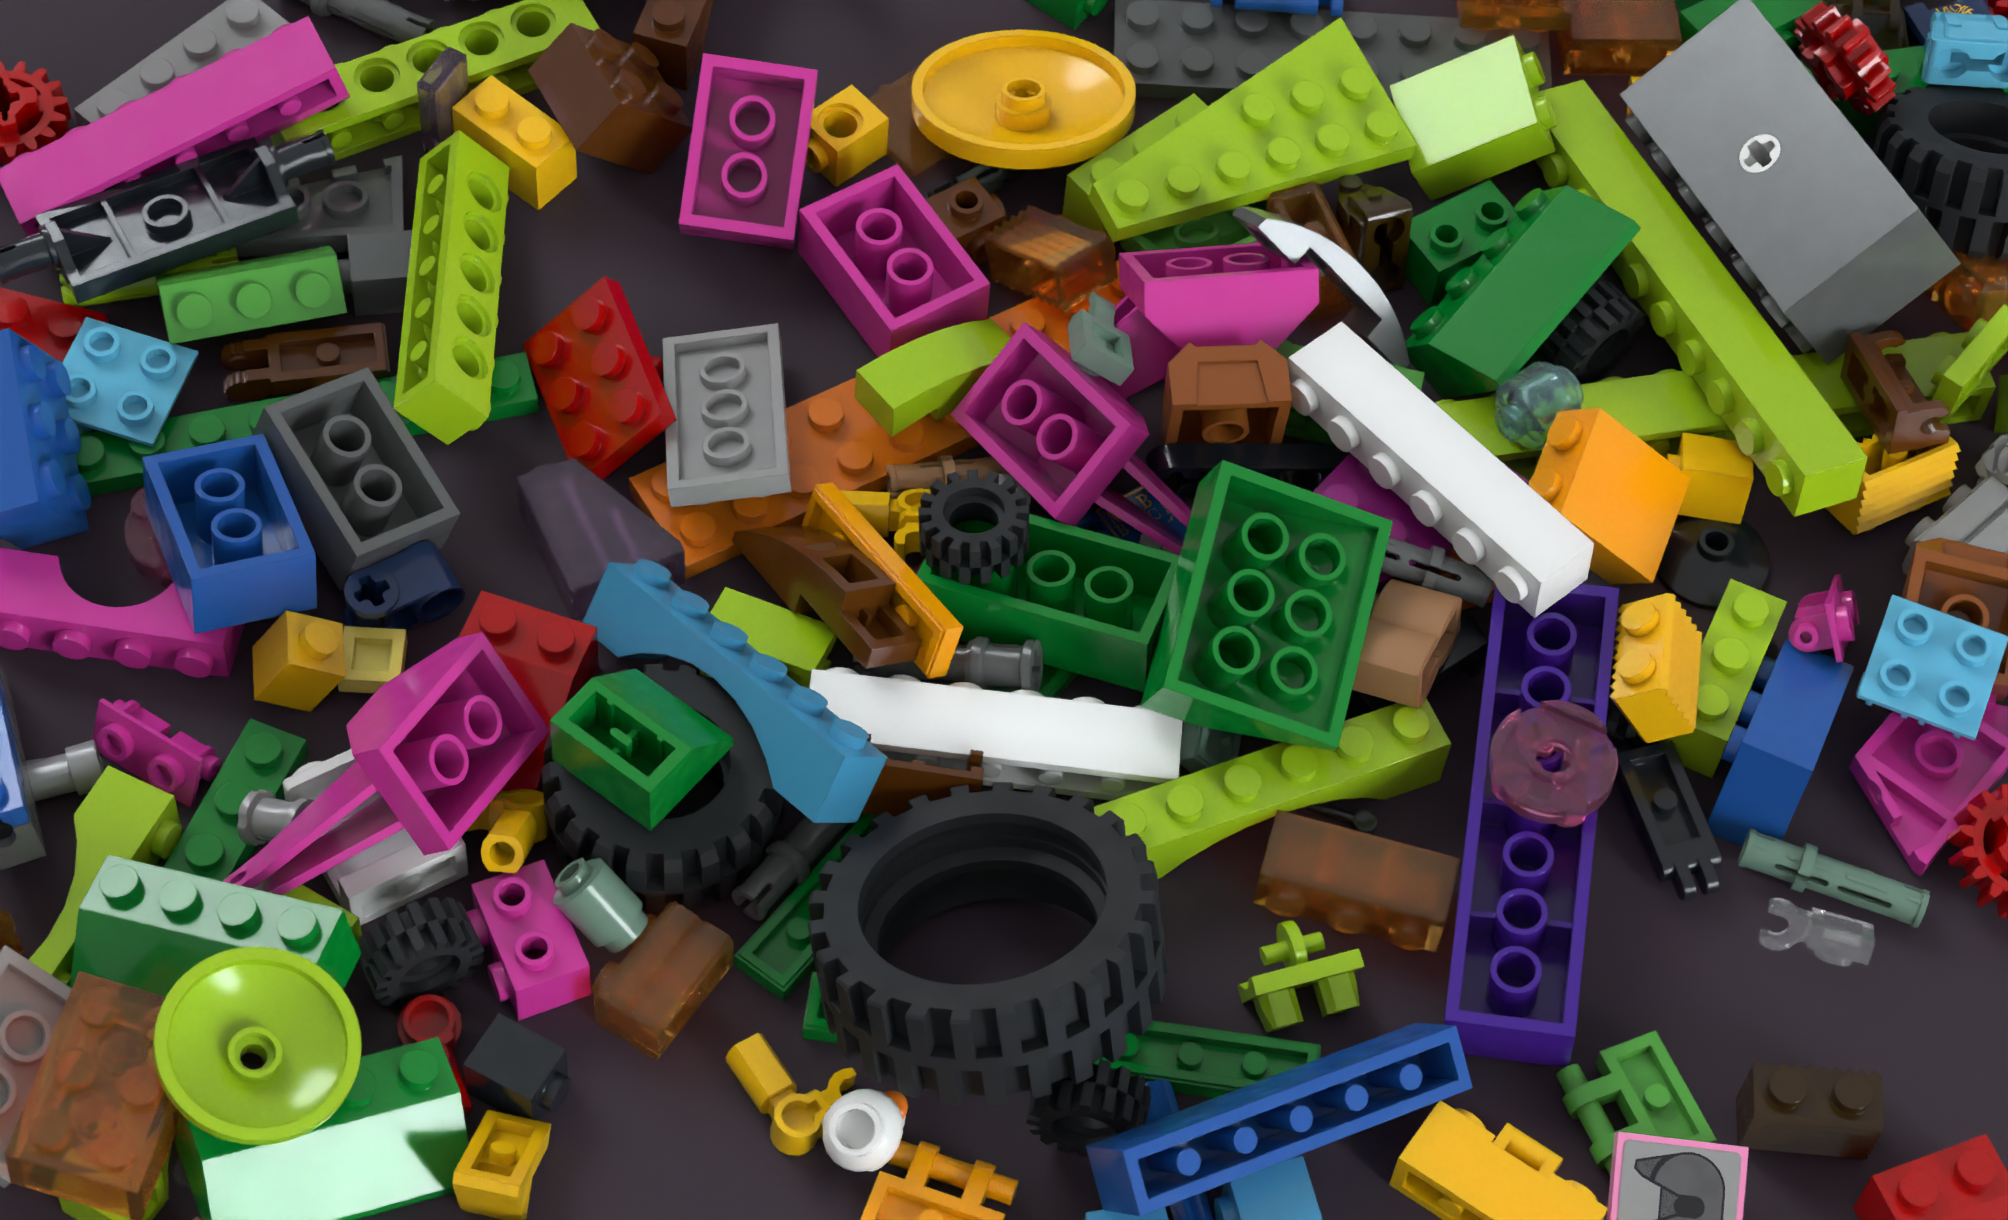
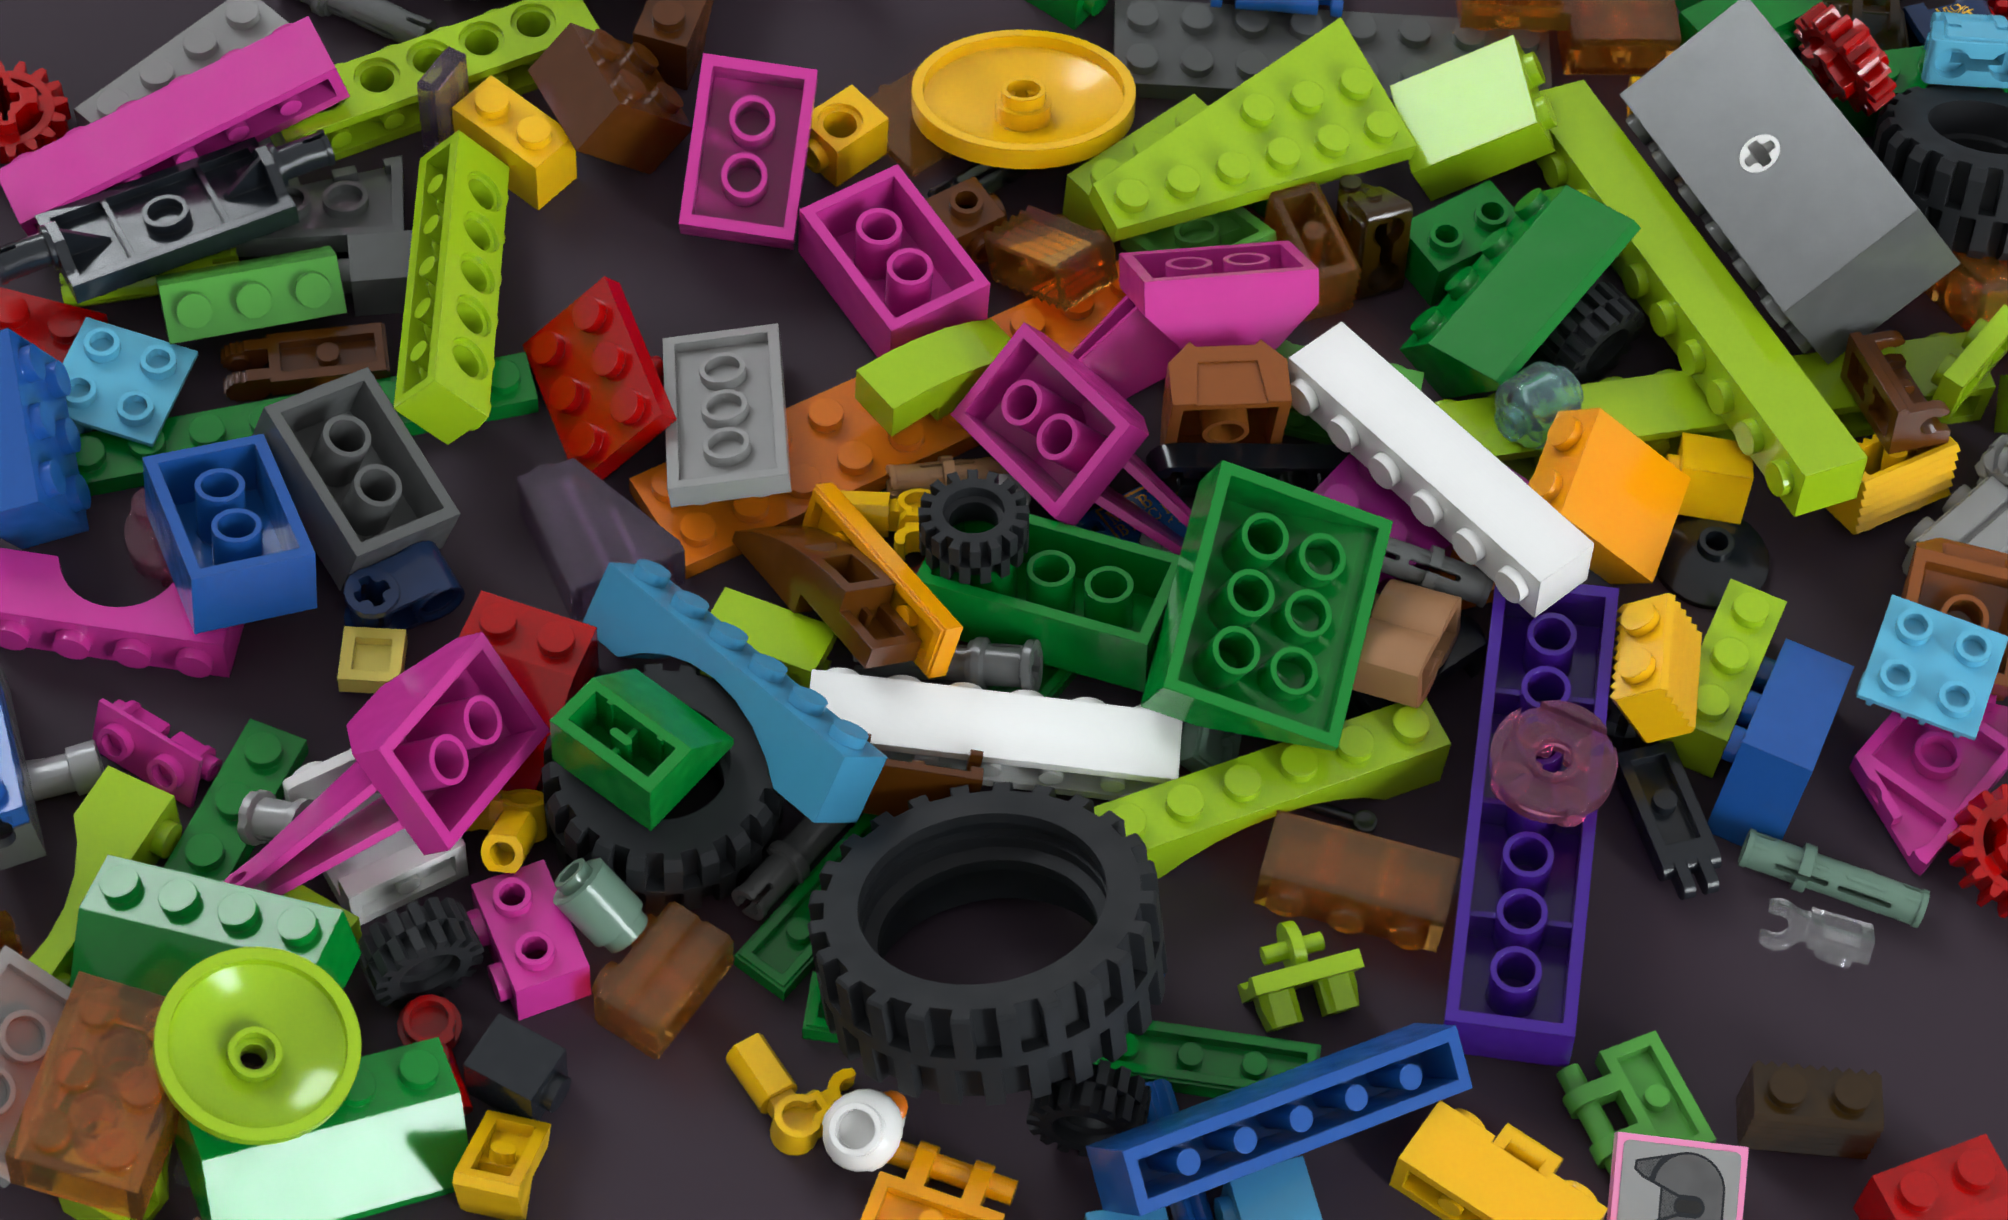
yellow brick [252,610,345,712] -> none
sand green plate [1067,292,1134,386] -> none
dark grey slope [1232,206,1410,368] -> none
dark pink hinge [1788,574,1860,663] -> none

